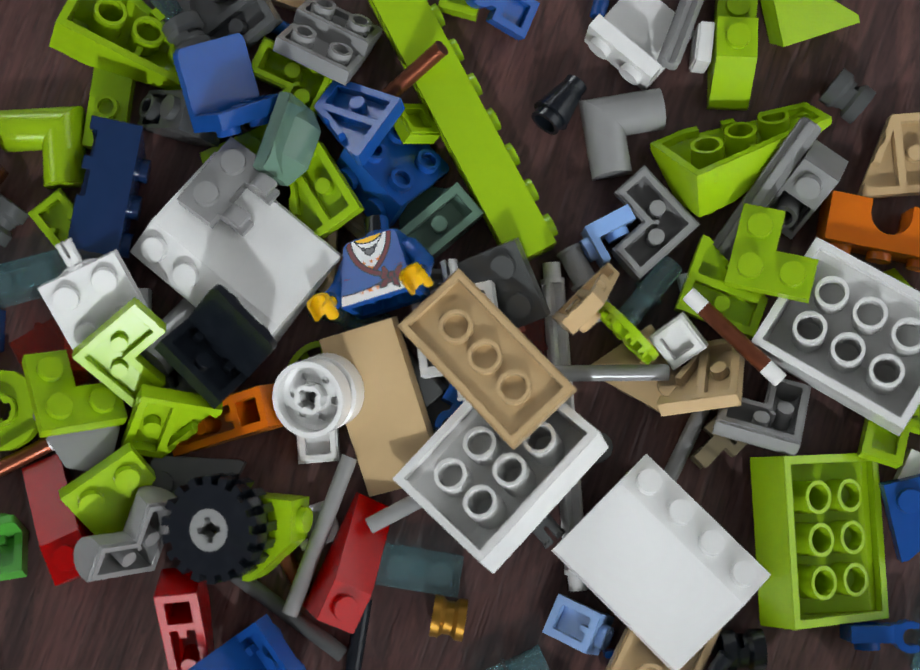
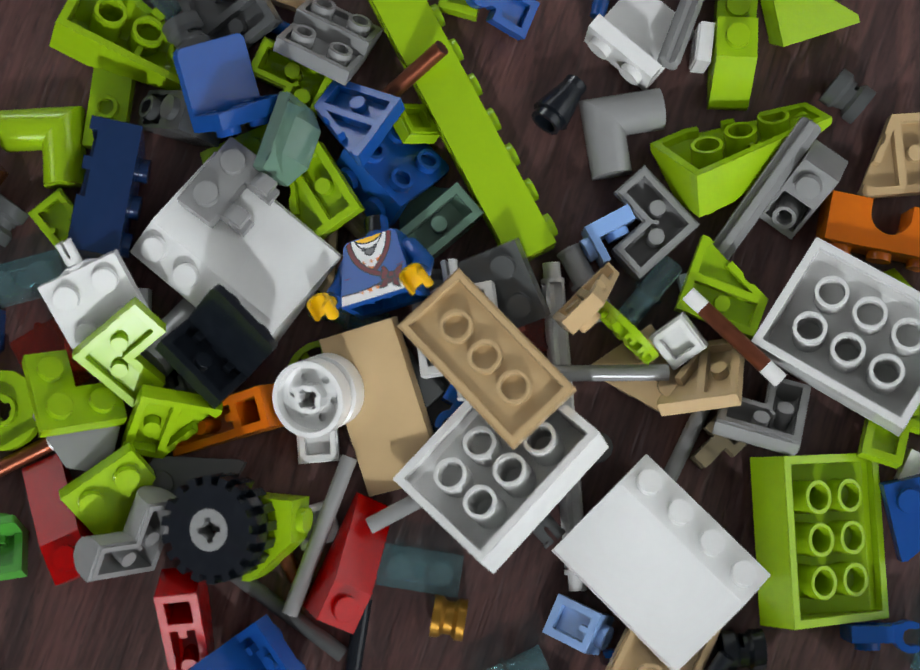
lime plate [725,203,819,304] -> none

